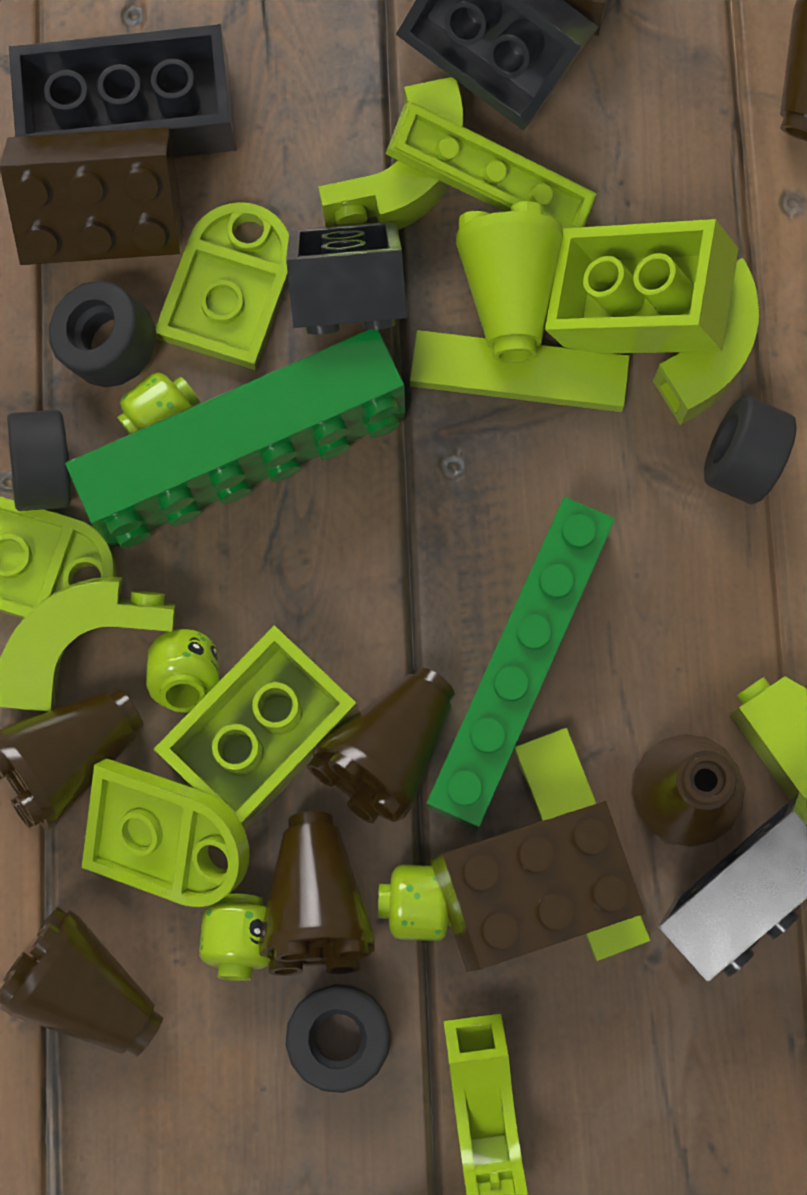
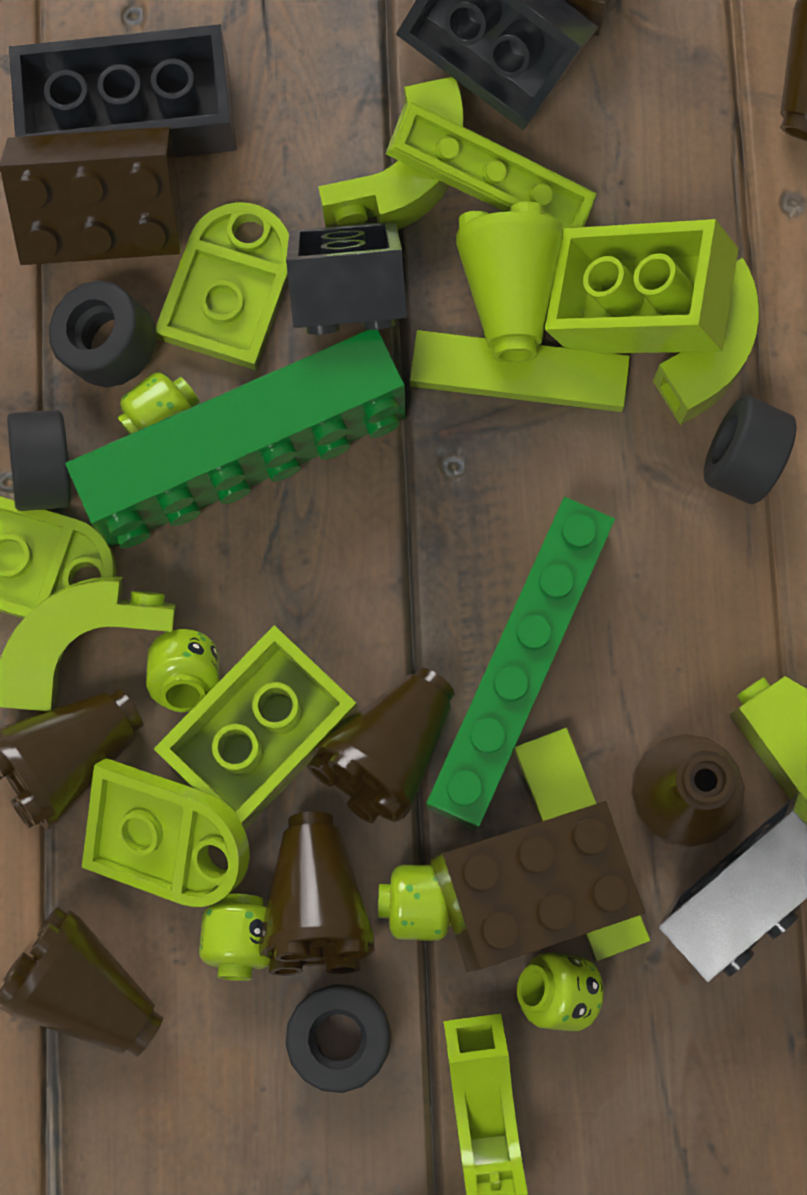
none -> lime head [517,952,604,1031]

